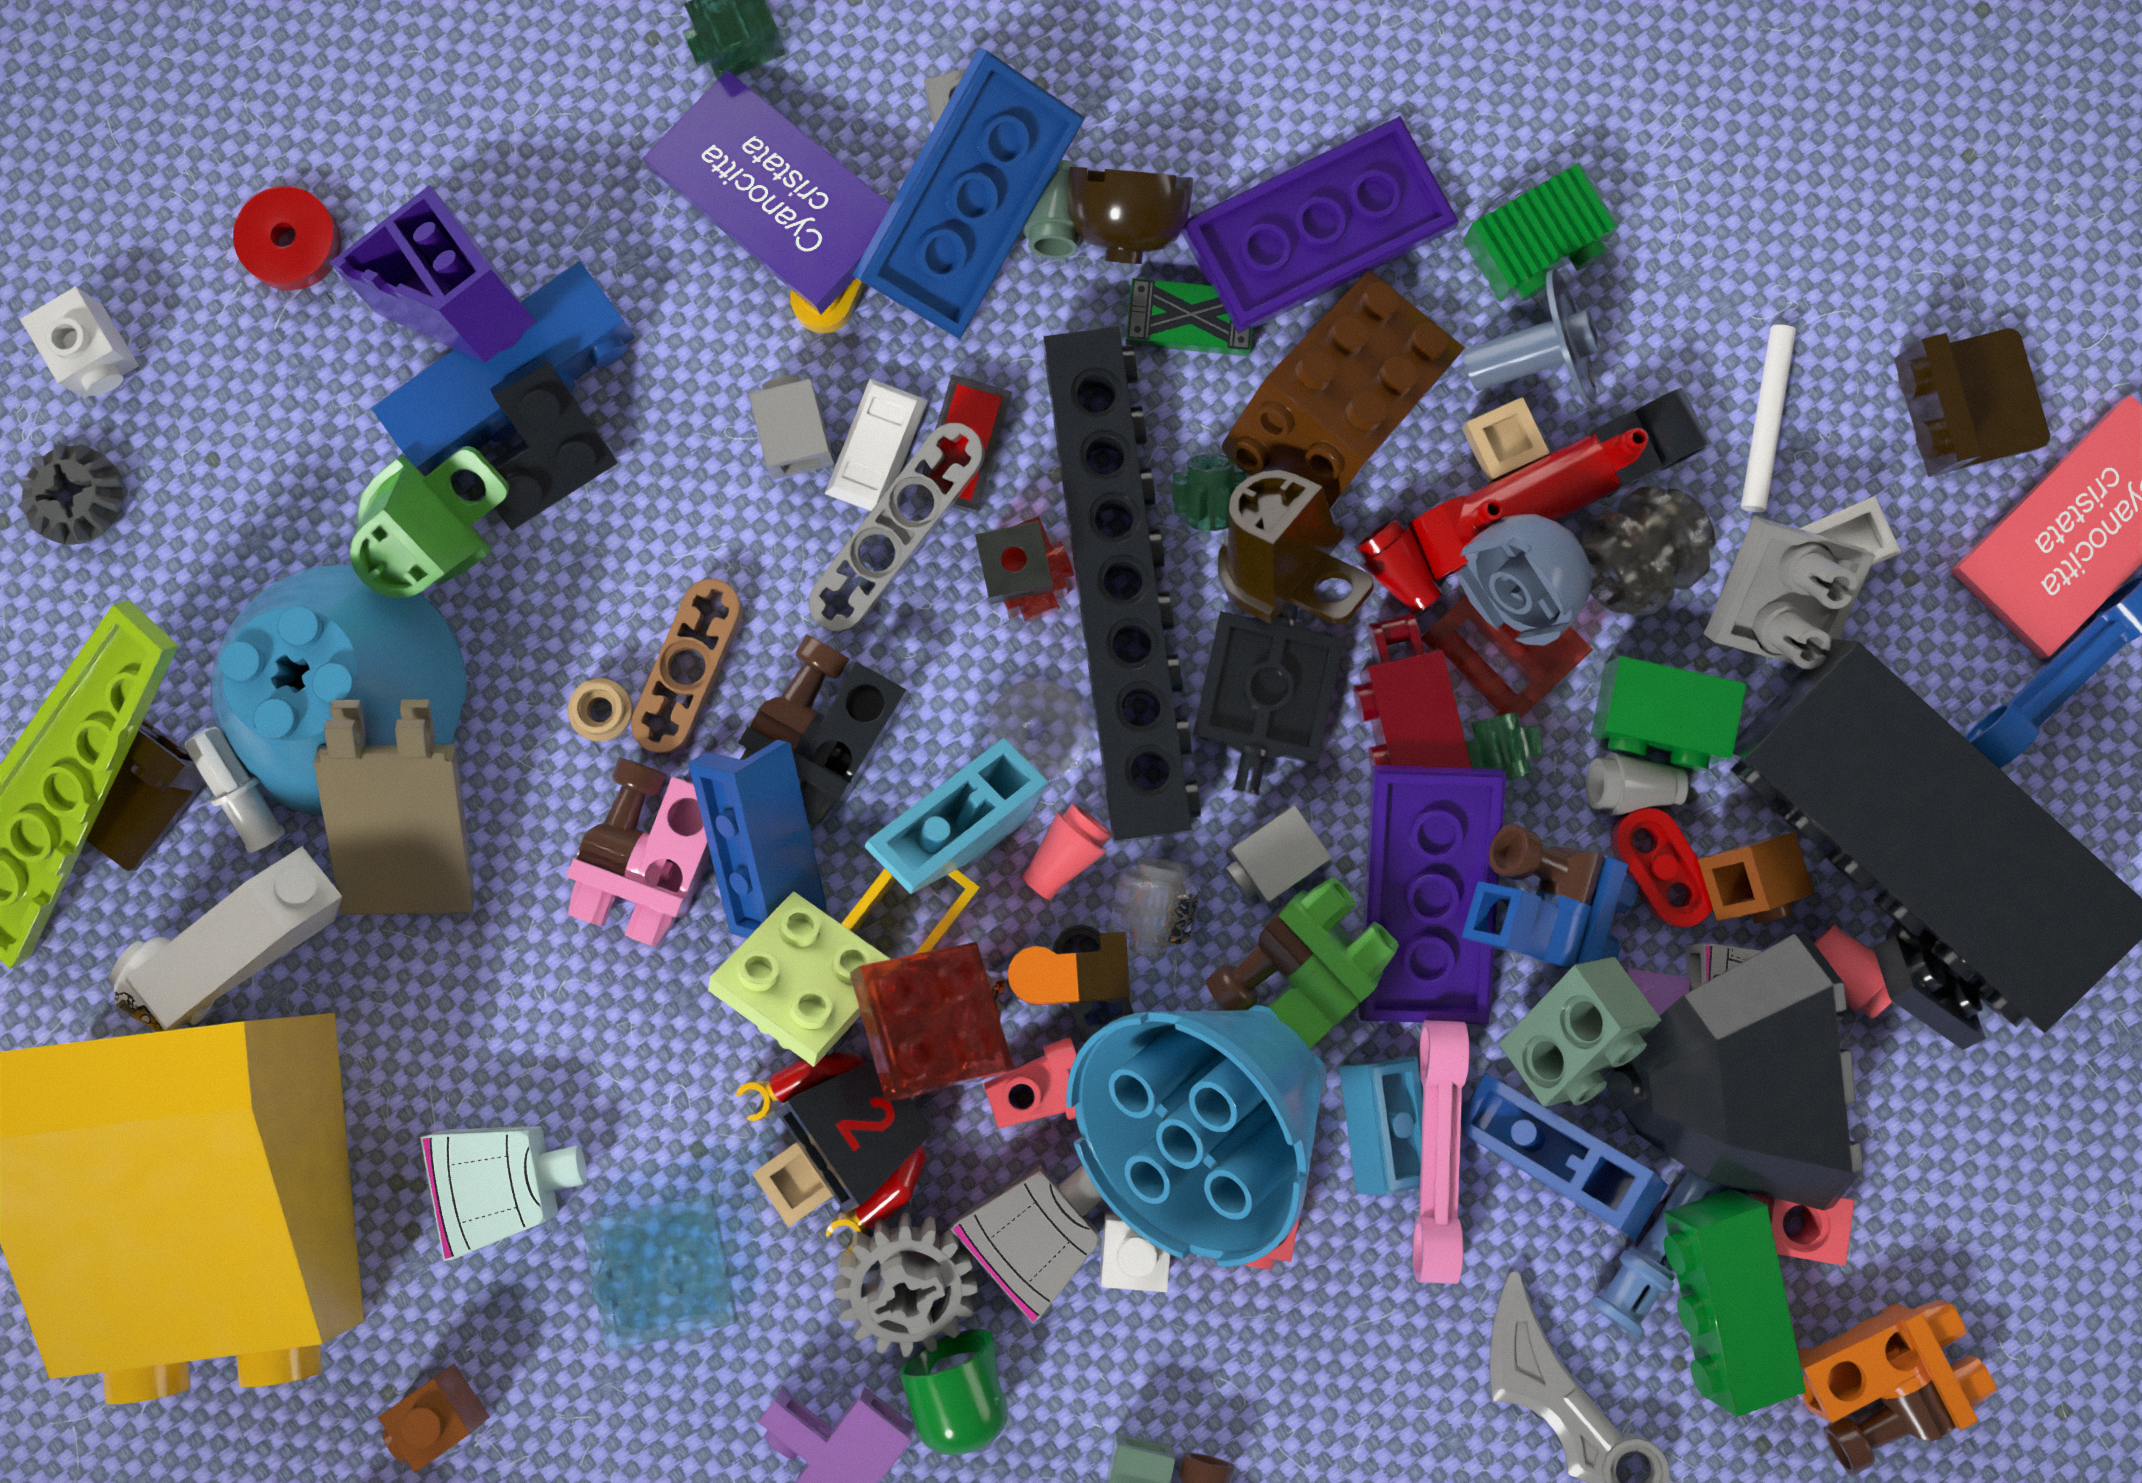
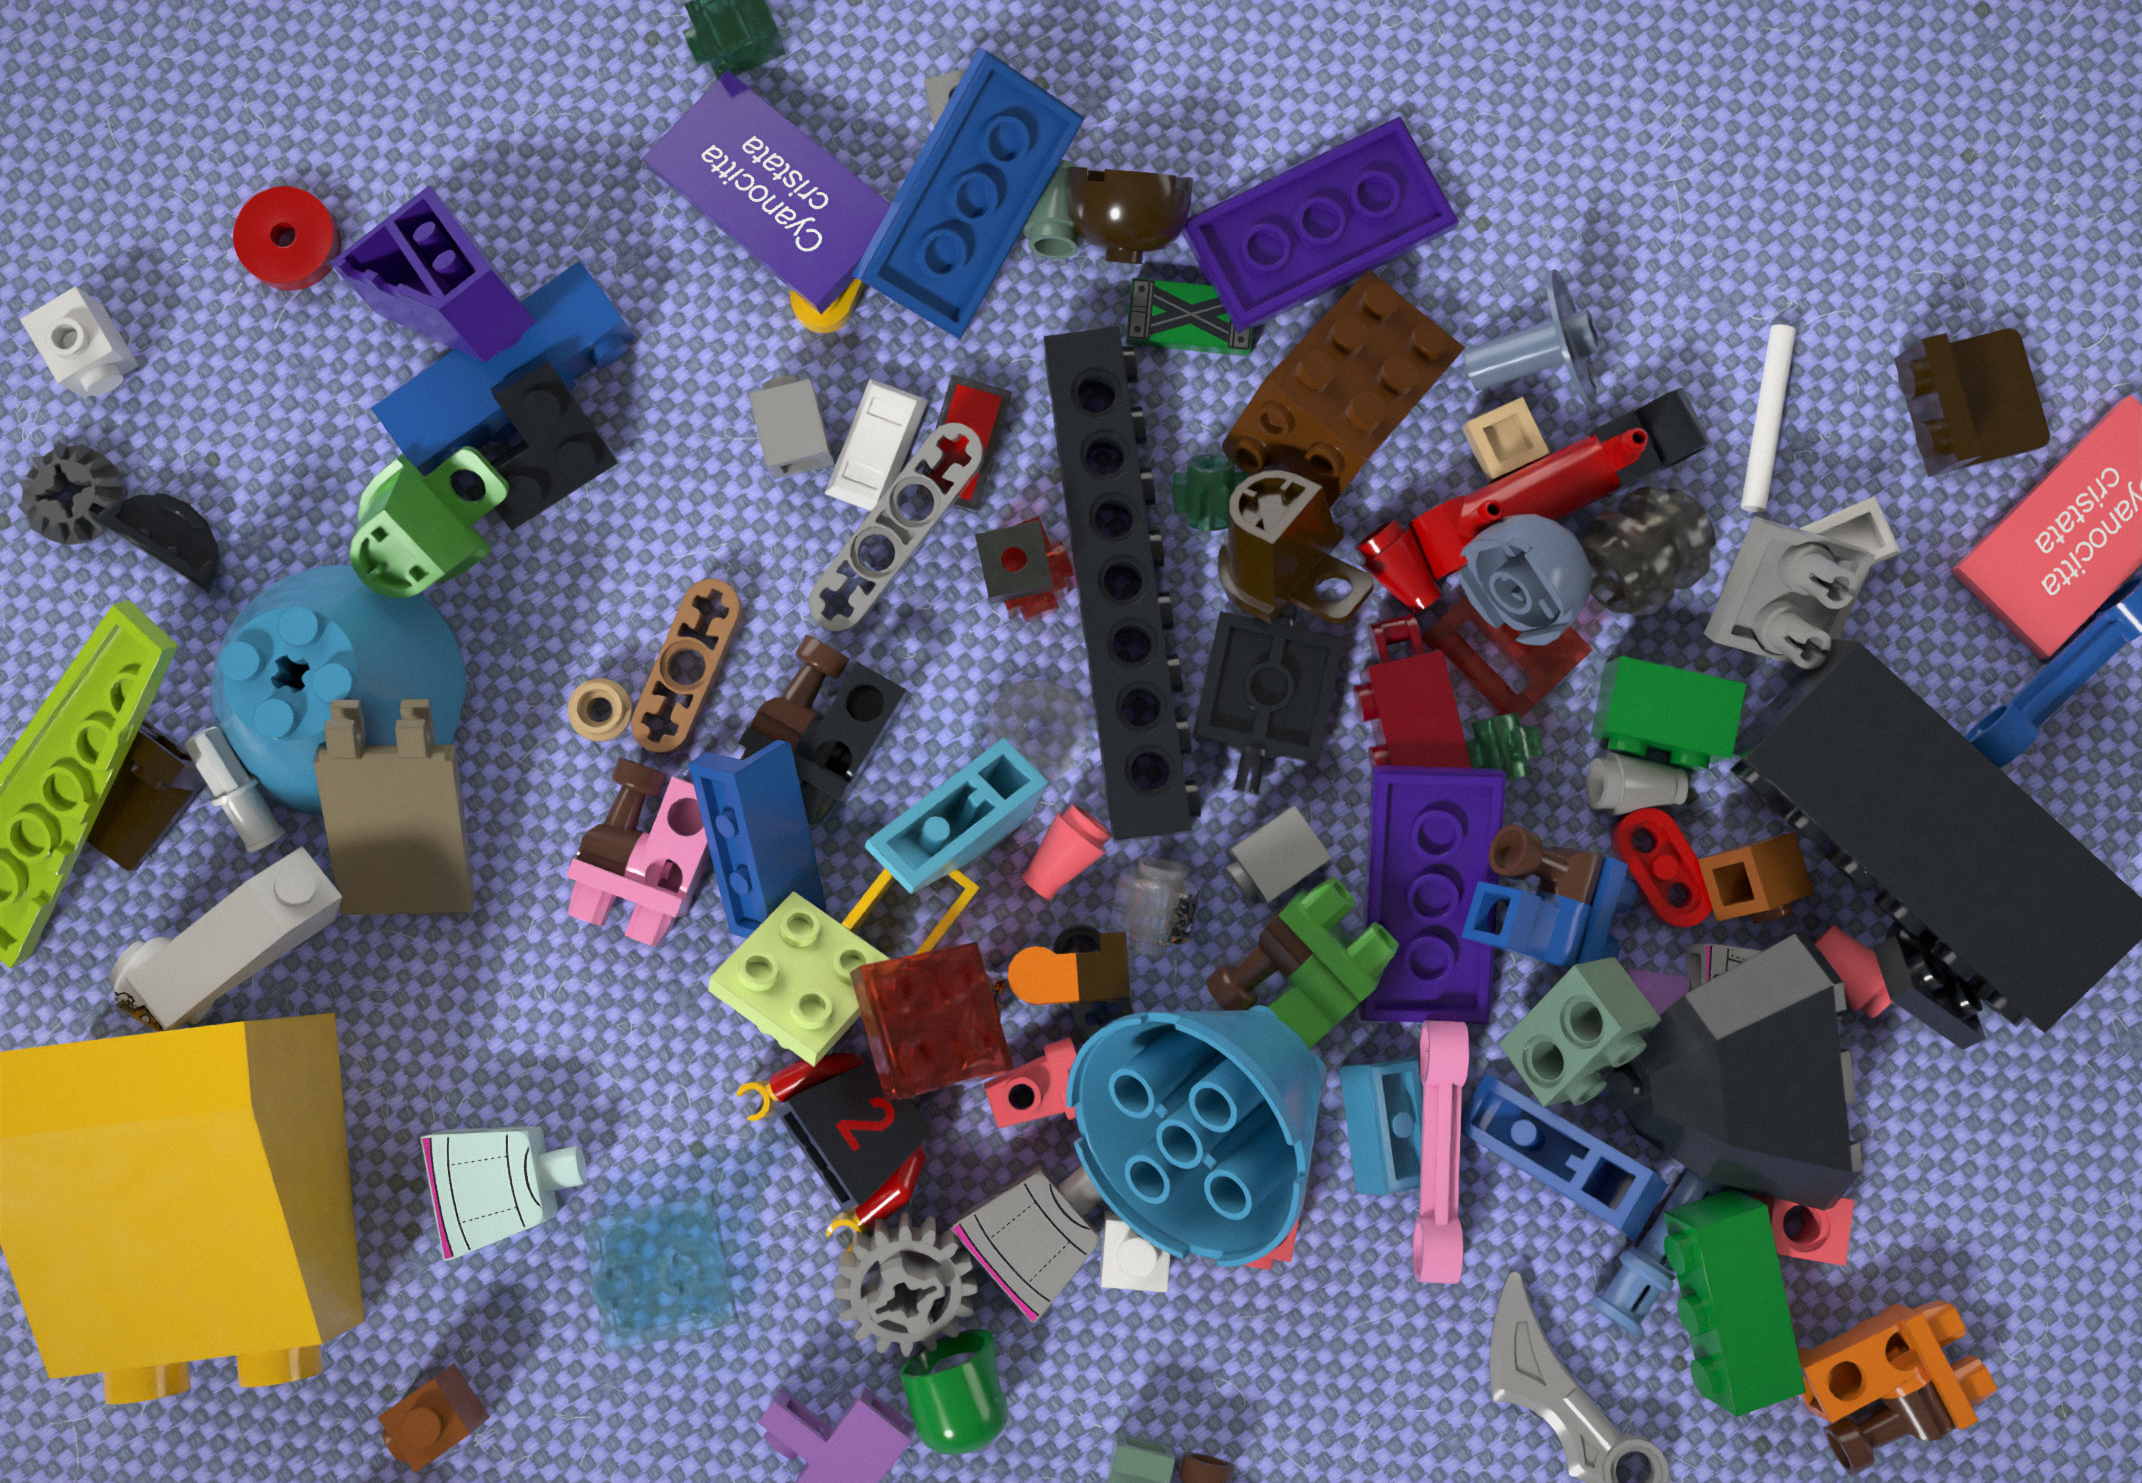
tan plate [752,1142,833,1228] -> none
green brick [1463,163,1619,302] -> none
none -> black tile [94,493,219,594]

